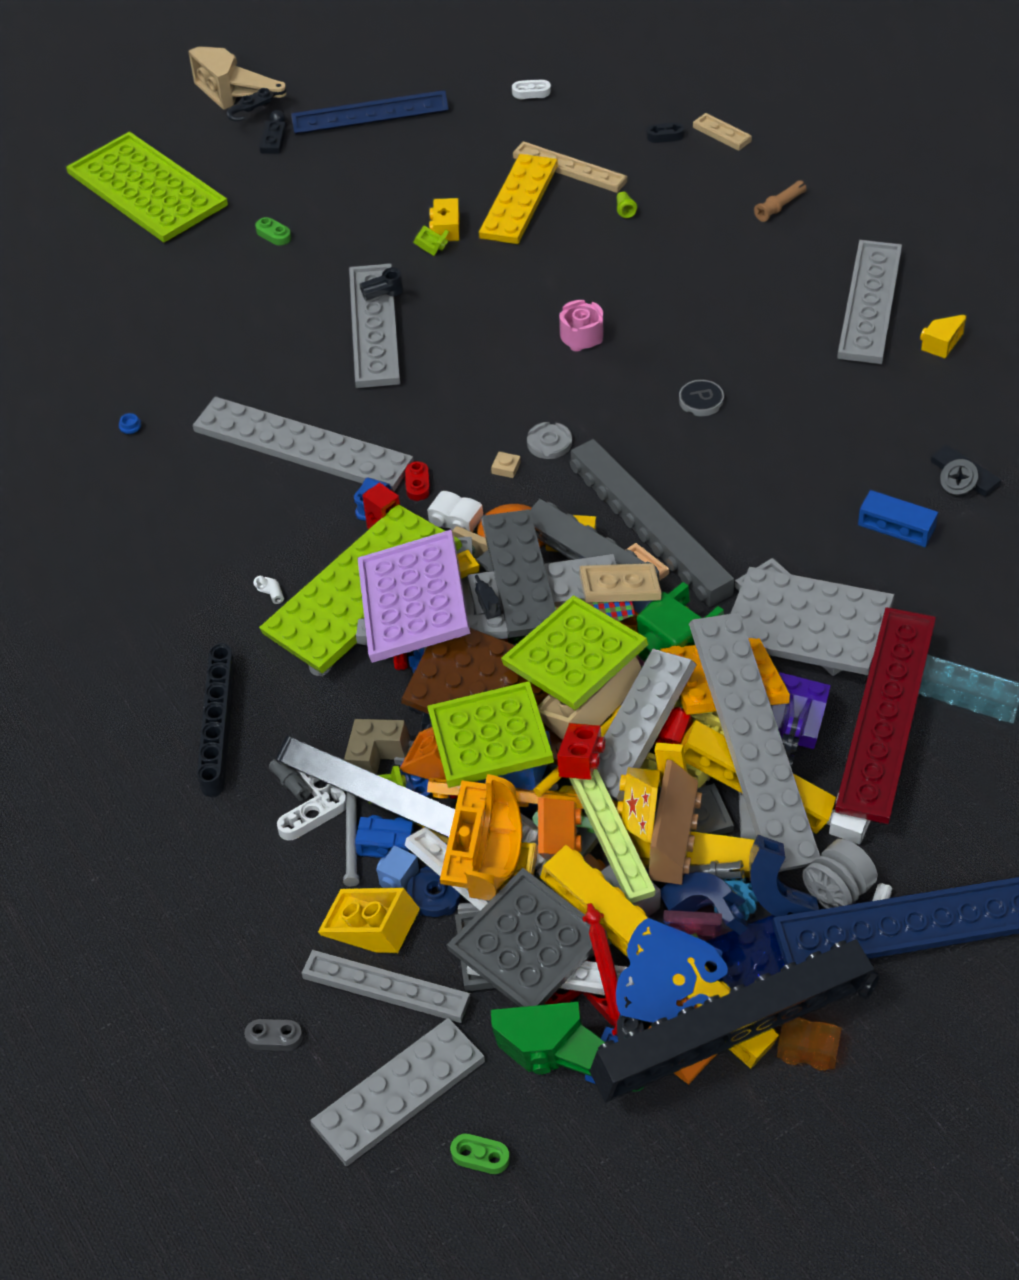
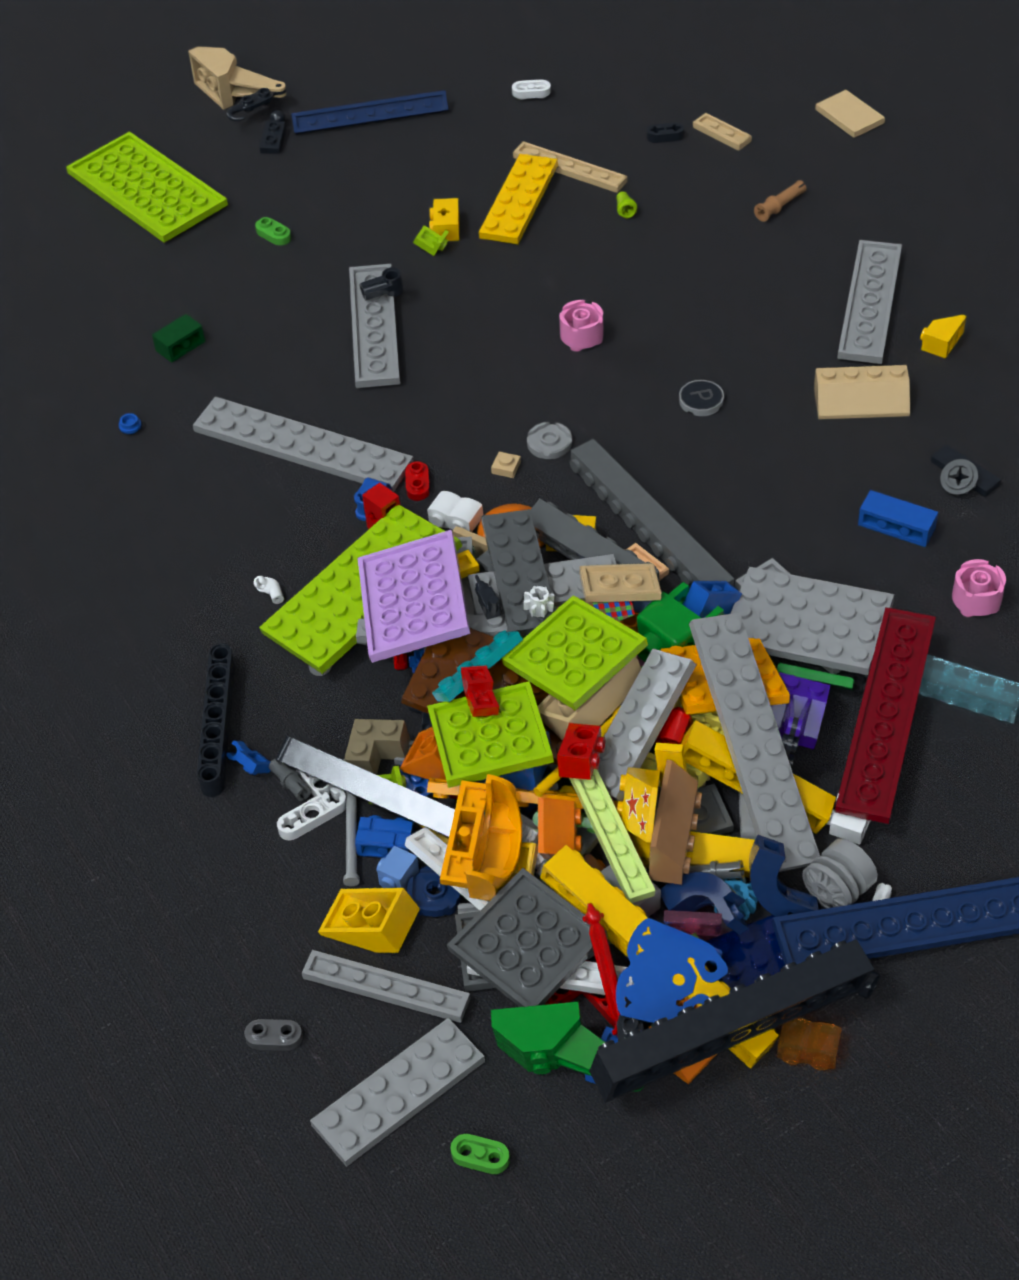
none -> dark green brick [152,314,205,363]
none -> blue plate [226,741,270,775]
none -> teal plate [432,630,523,702]
none -> red slope [461,665,499,717]
none -> white gear [523,586,554,618]
none -> blue brick [683,581,742,618]
none -> green tile [777,663,855,691]
none -> tan slope [814,365,910,419]
none -> tan tile [815,90,885,138]
none -> bright pink brick [952,559,1006,617]

